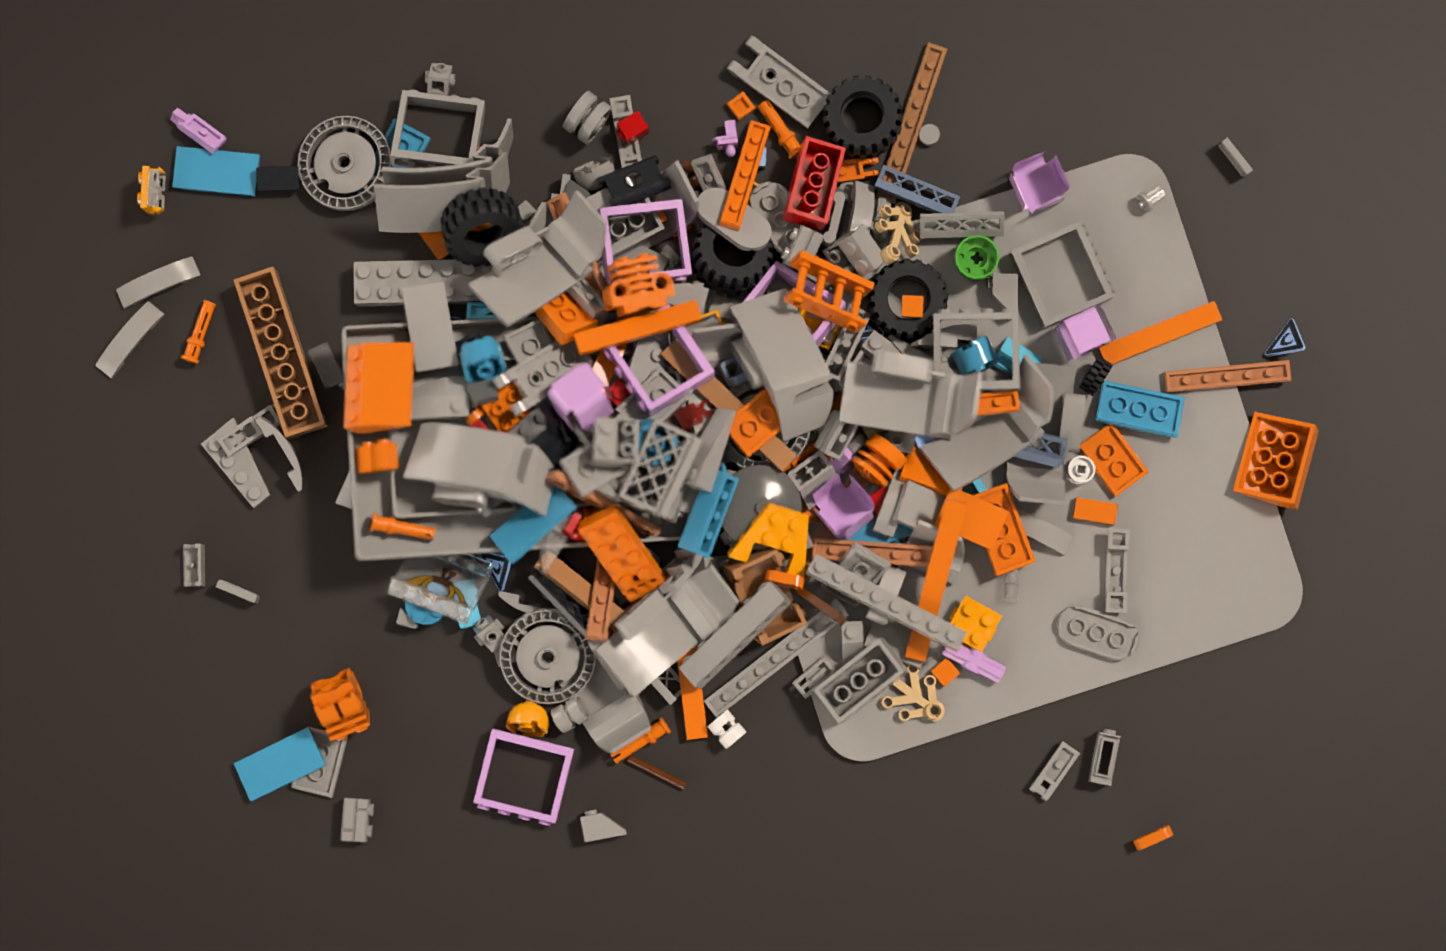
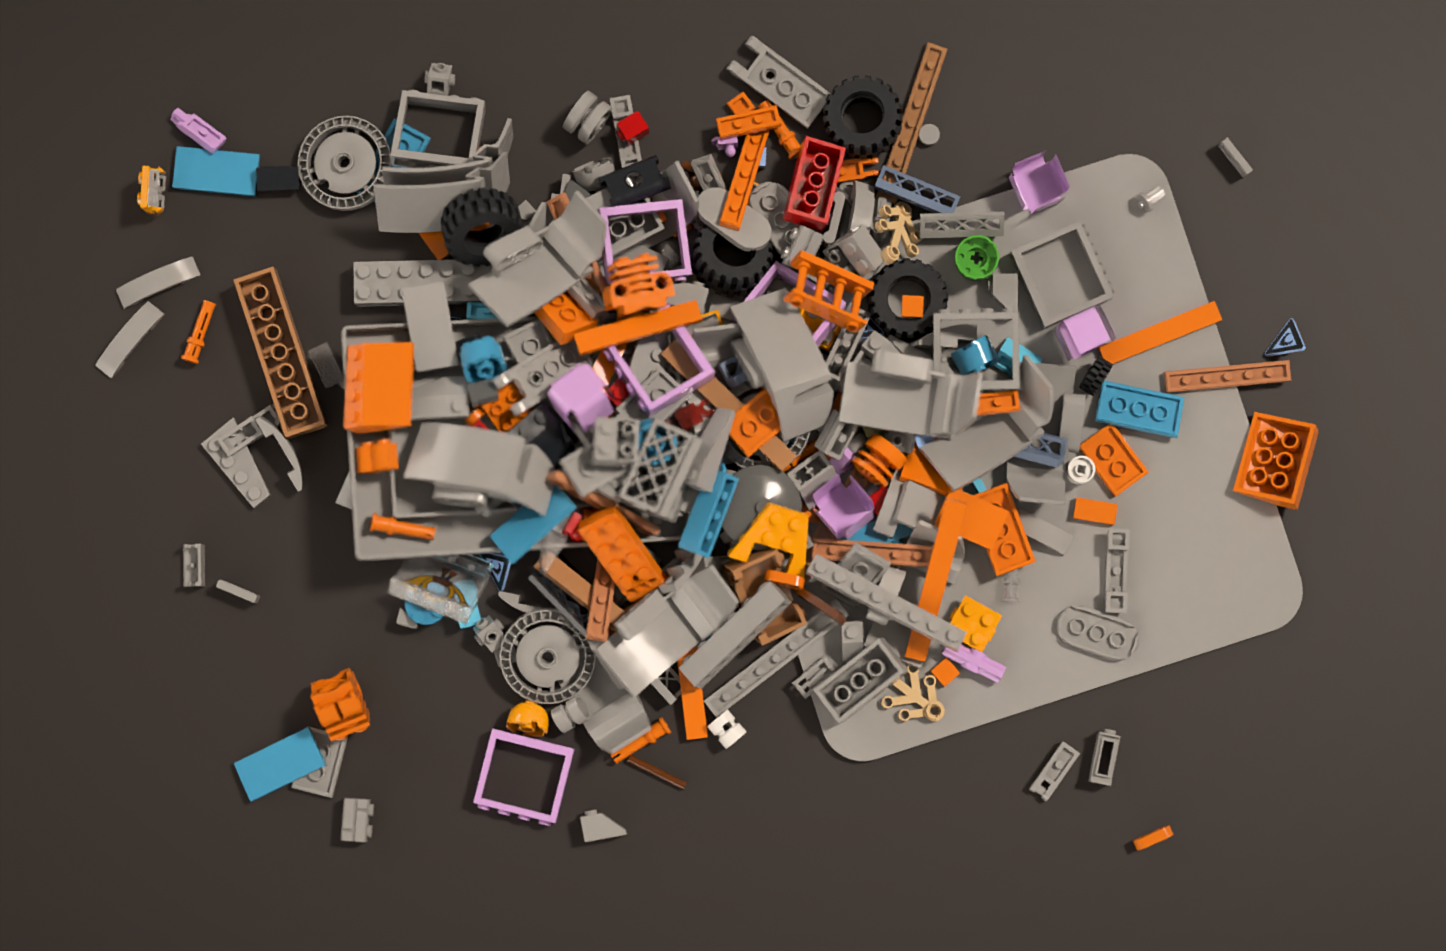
none -> orange tile [716,105,781,140]

